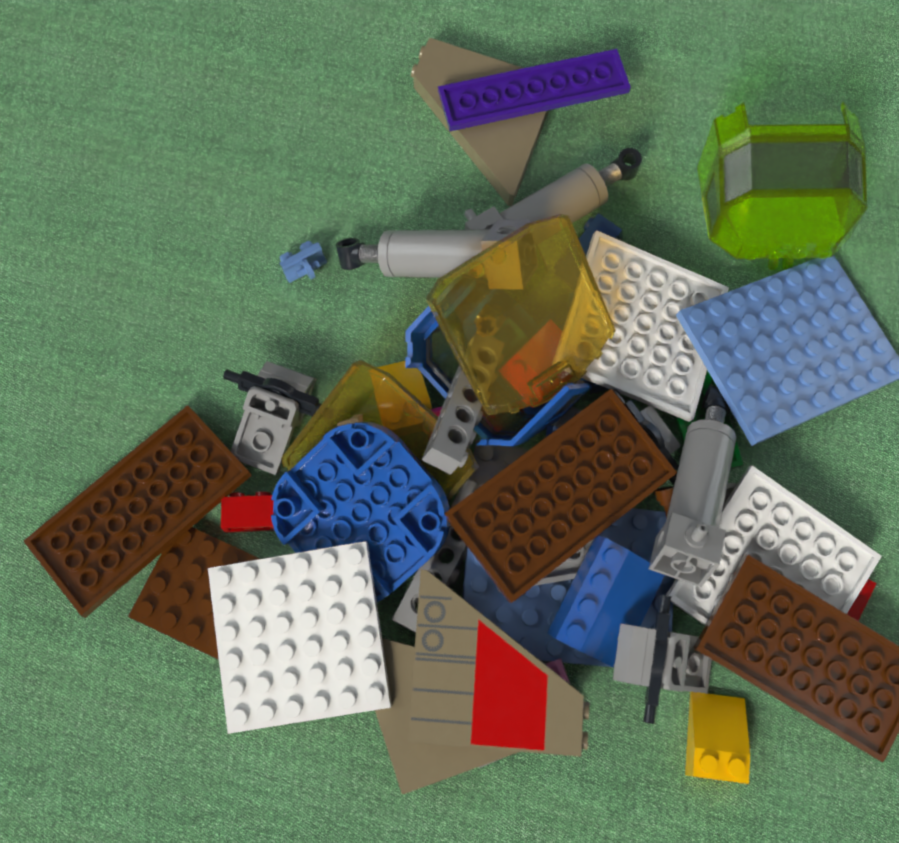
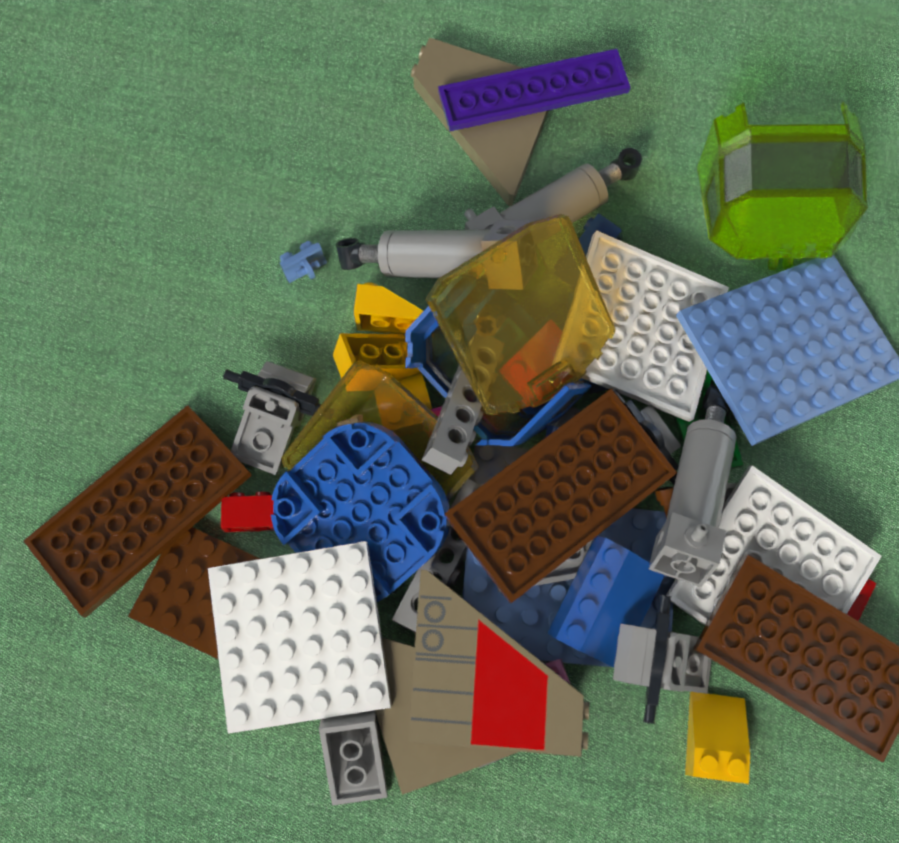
none -> light grey slope [319,710,387,806]
none -> yellow slope [333,333,421,390]
none -> yellow slope [354,282,423,334]

